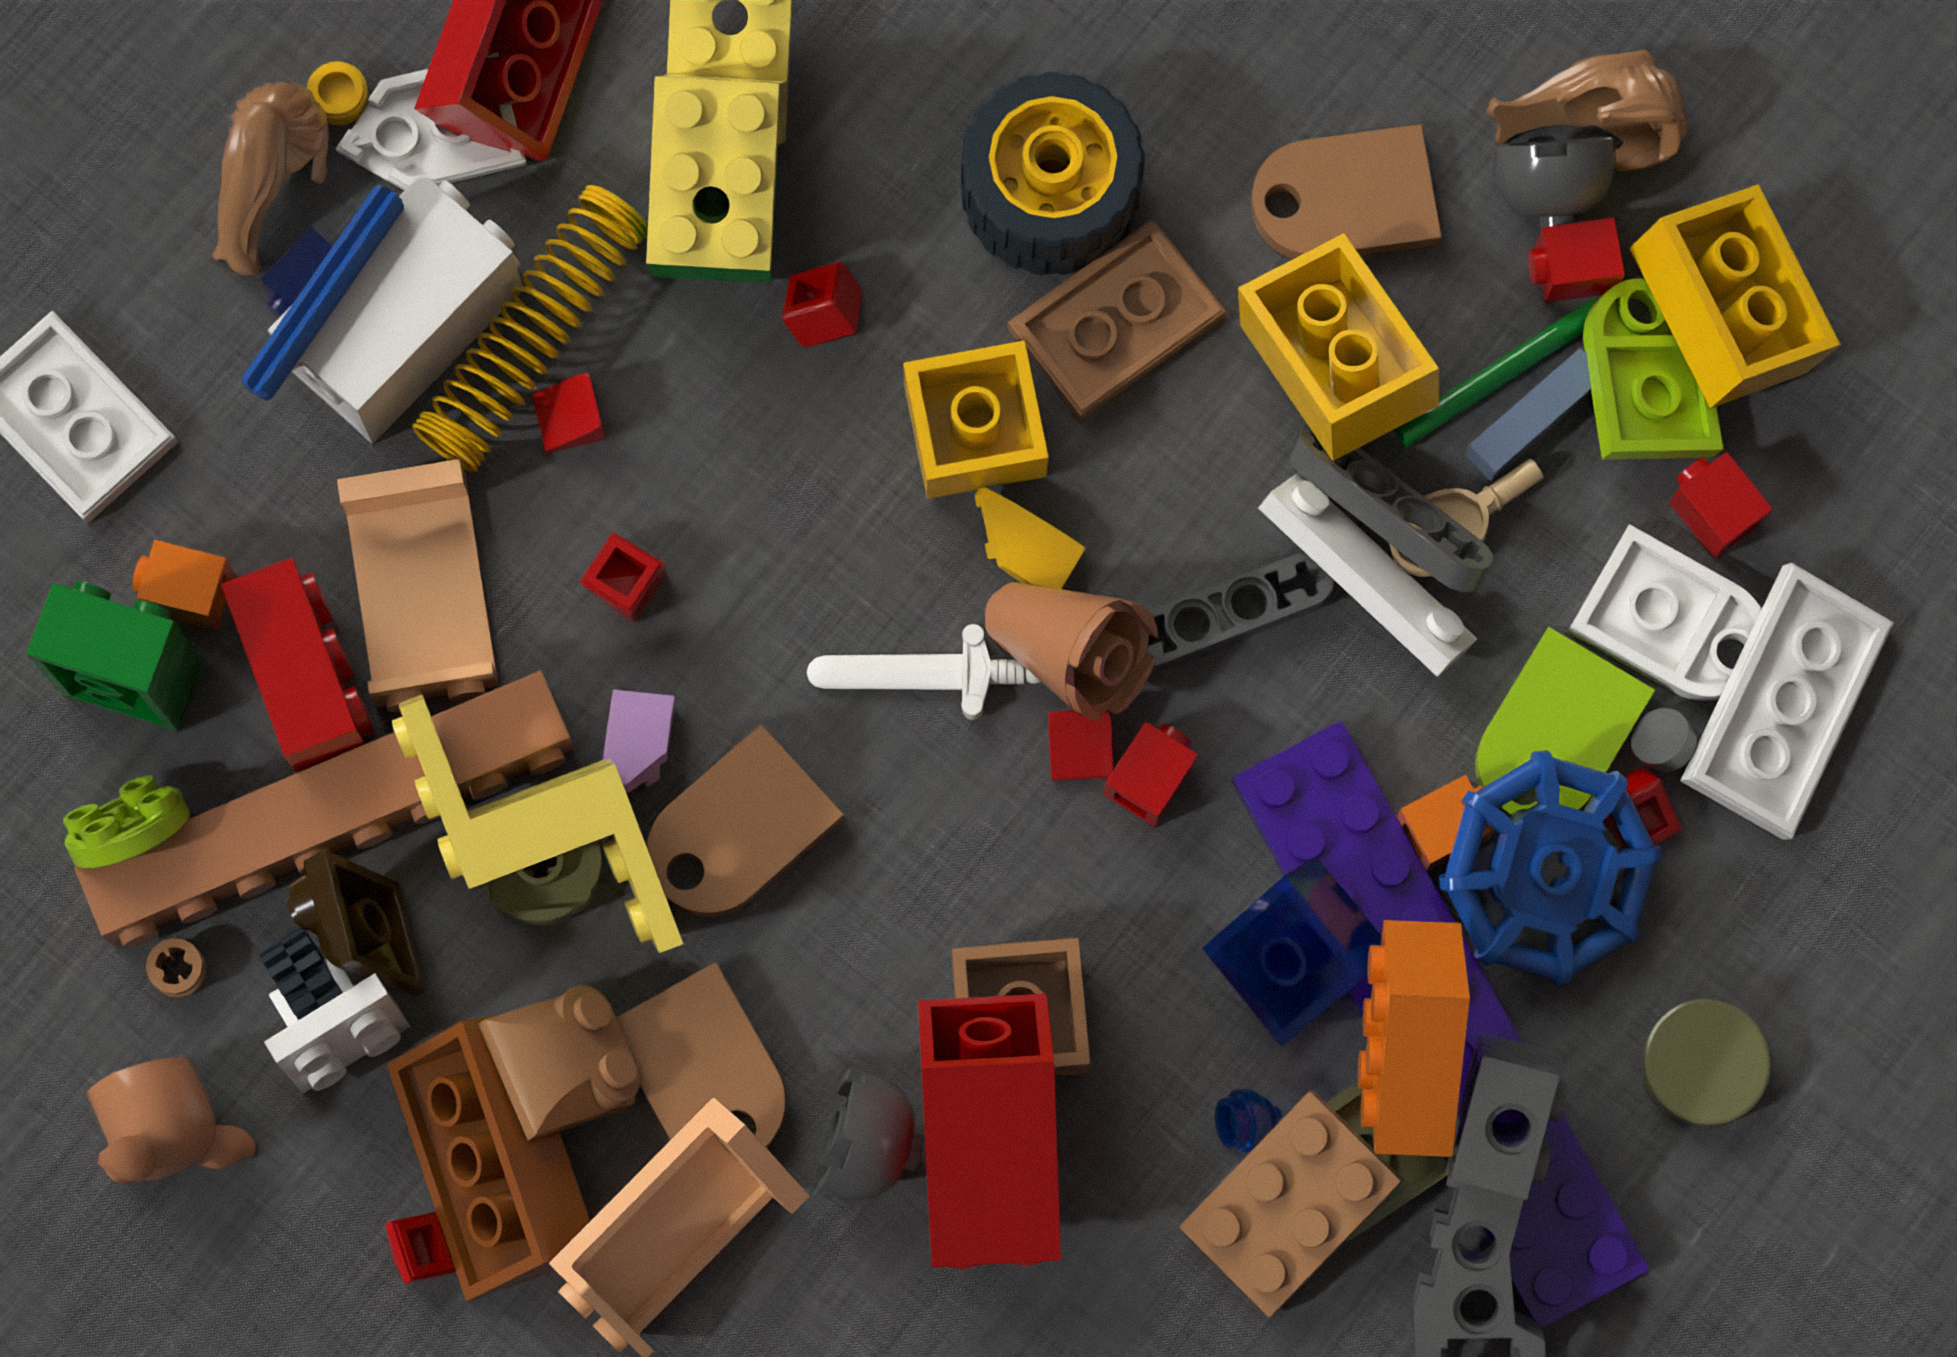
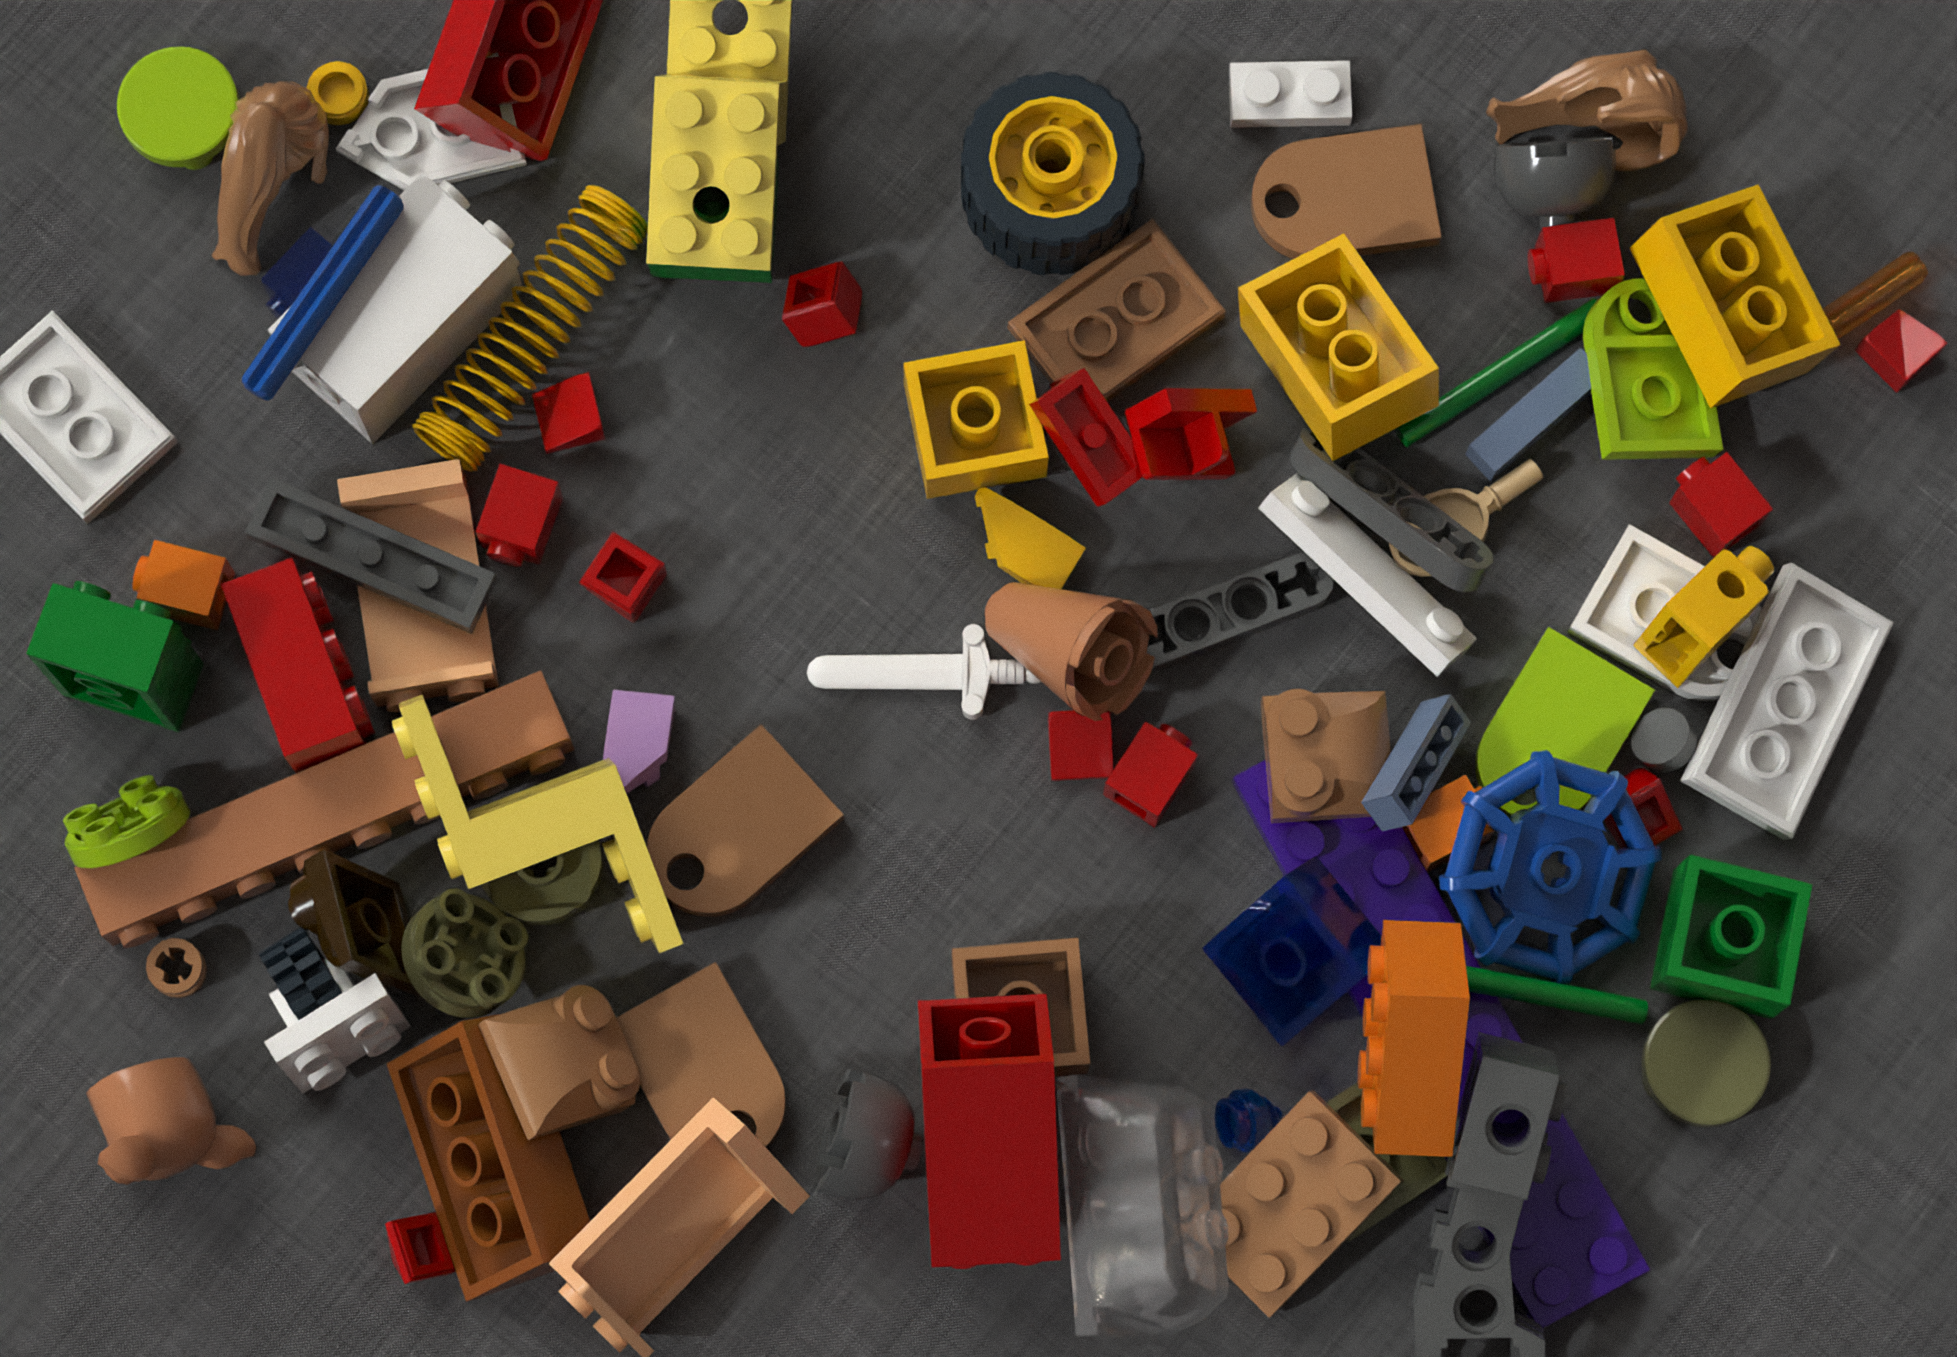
none -> lime tile [117,46,240,170]
none -> dark grey plate [245,478,498,634]
none -> olive tile [402,888,528,1018]
none -> red brick [476,464,563,567]
none -> red panel [1029,368,1143,507]
none -> clear windscreen [1056,1075,1229,1339]
none -> red panel [1125,388,1258,480]
none -> white plate [1229,61,1352,128]
none -> medium nougat slope [1260,689,1391,823]
none -> sand blue piece [1361,694,1471,831]
none -> green bar [1466,966,1648,1024]
none -> yellow torso [1633,546,1774,688]
none -> green brick [1650,854,1813,1019]
none -> clear orange axle [1823,251,1928,339]
none -> red slope [1855,309,1948,393]

